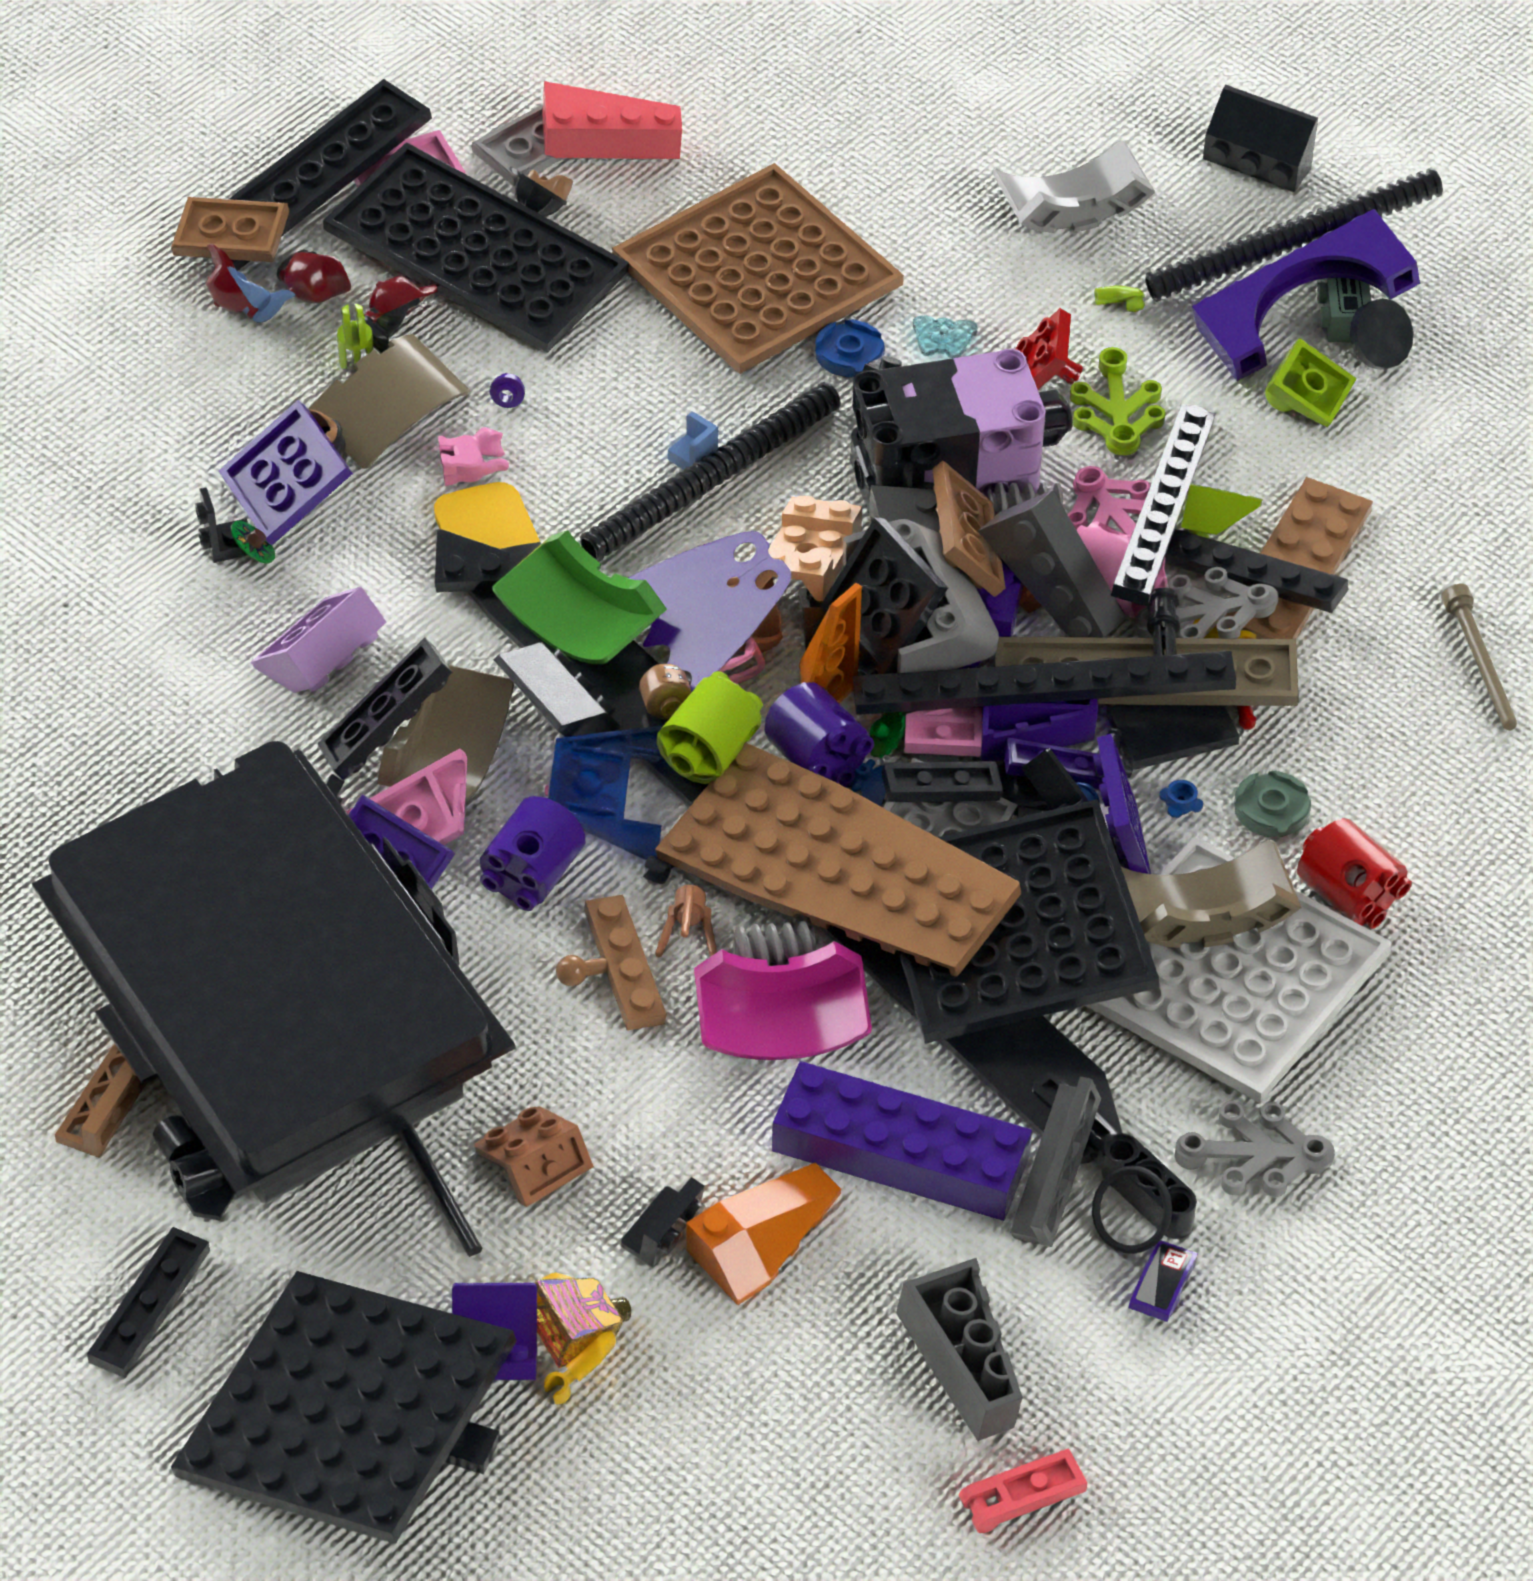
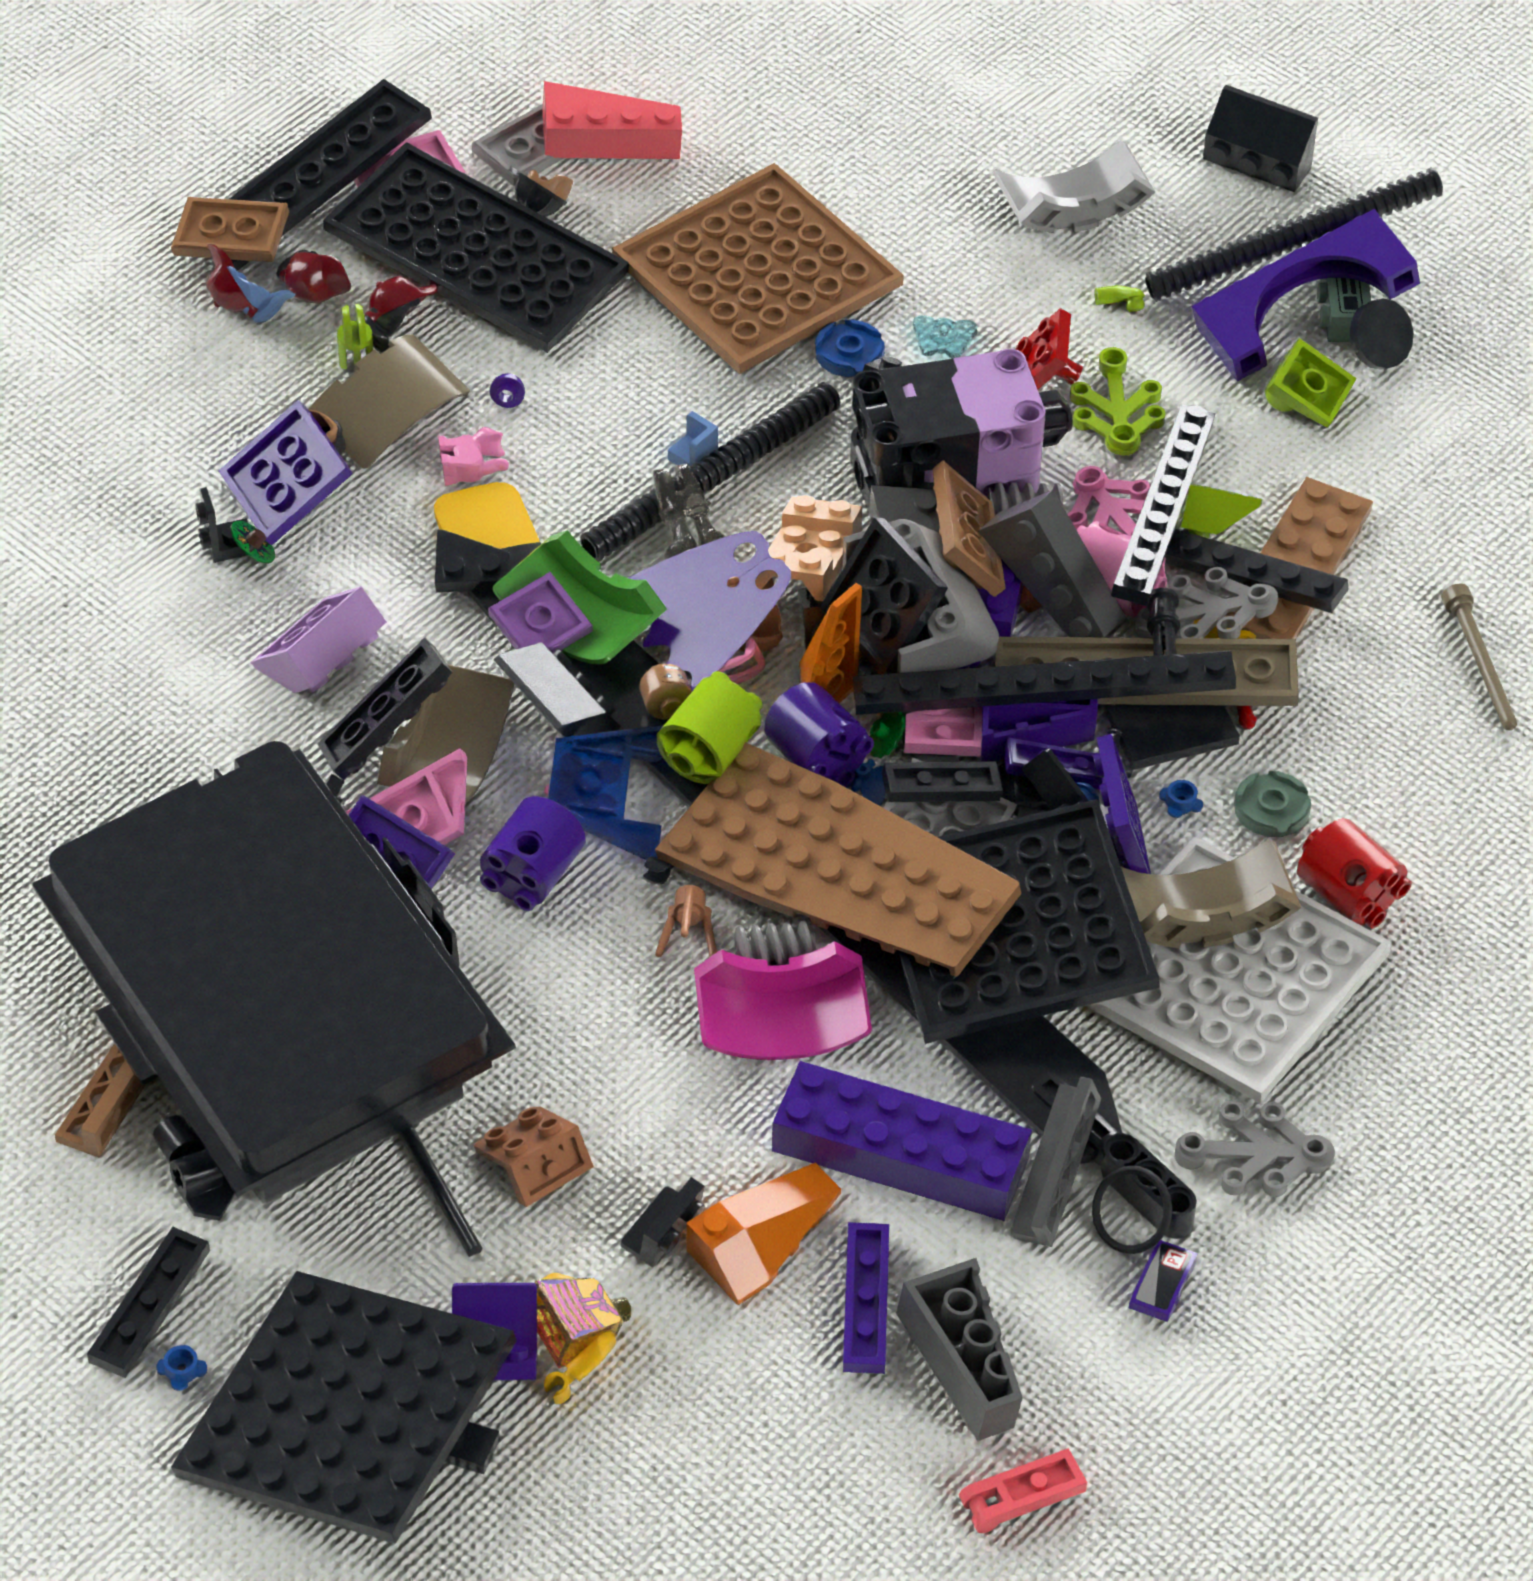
medium nougat plate [556,895,667,1031] -> none
none -> blue plate [156,1345,207,1391]
none -> medium lavender tile [488,572,593,652]
none -> clear smoke piece [653,463,726,560]
none -> dark purple plate [843,1222,890,1374]

